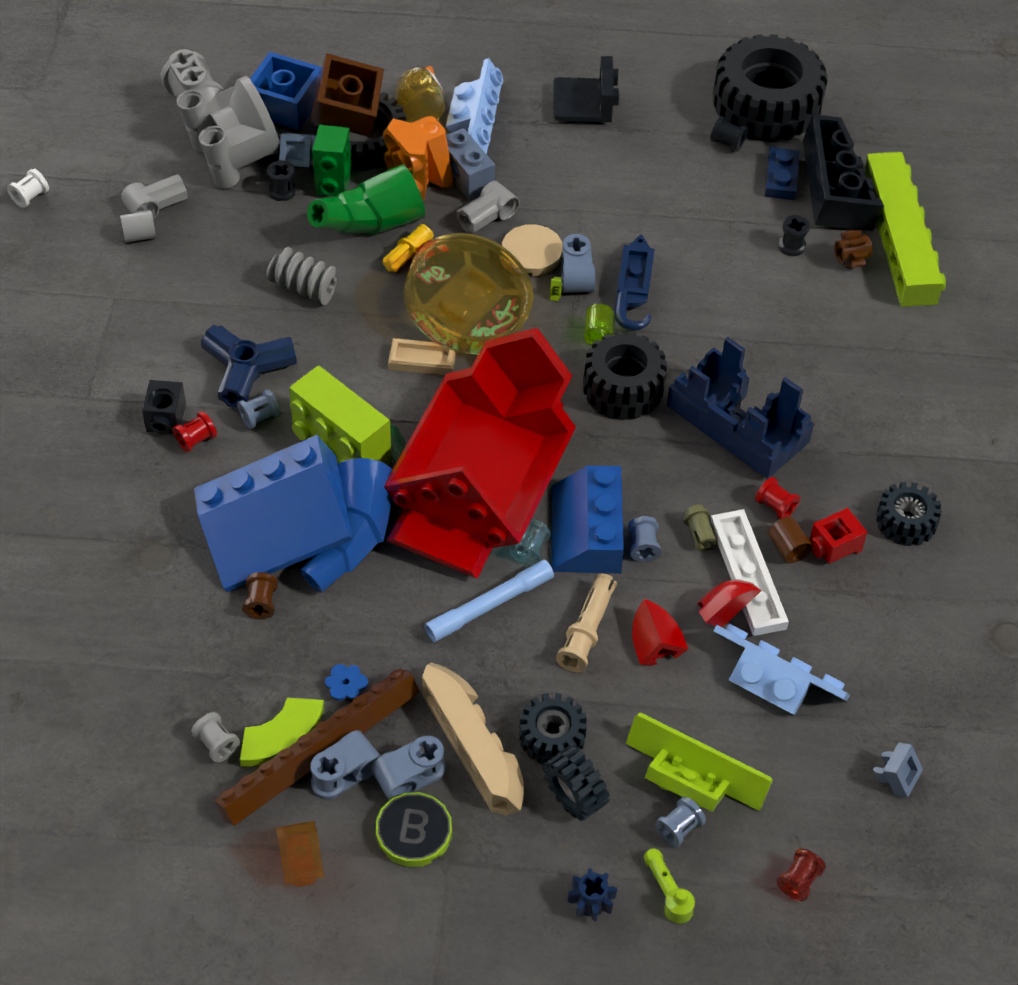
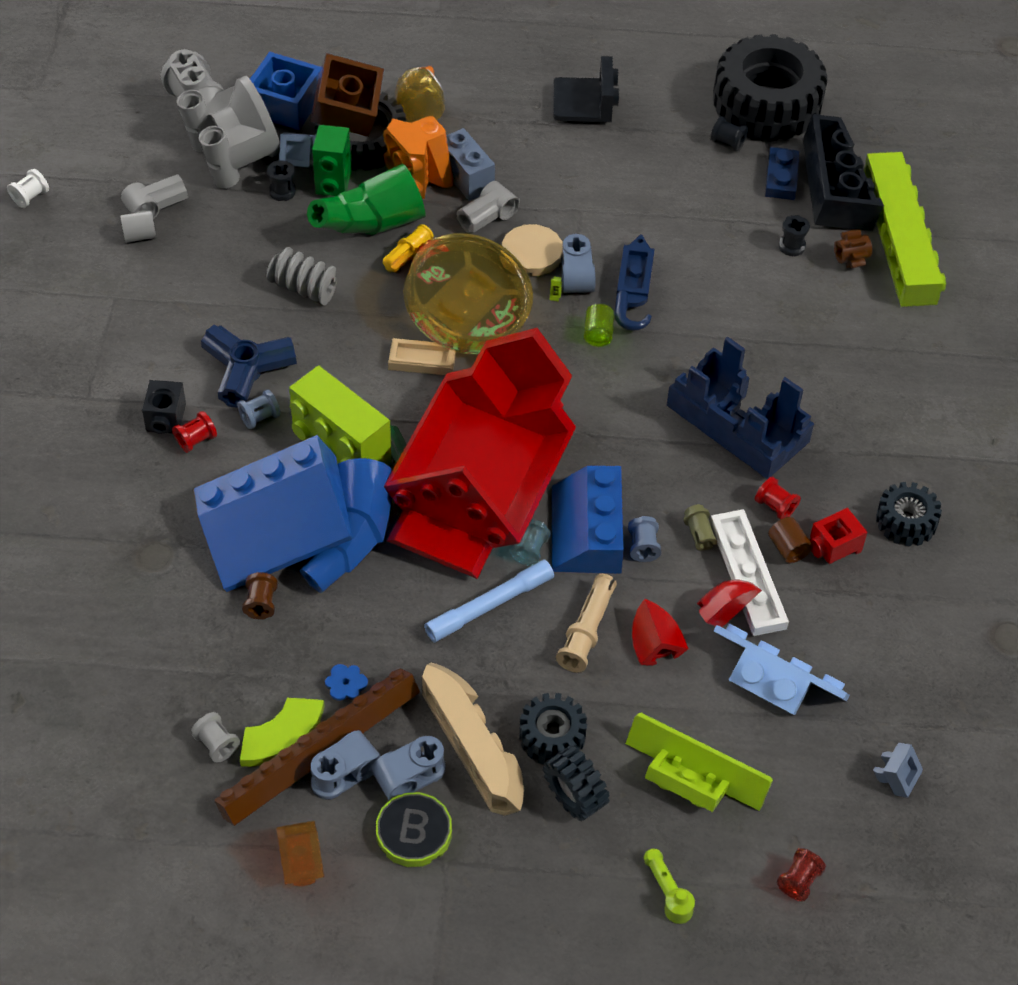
light blue bracket [446,58,503,154] -> none
dark blue gear [568,868,617,922] -> none
black tyre [583,331,667,419] -> none
sand blue bush [655,797,706,848] -> none

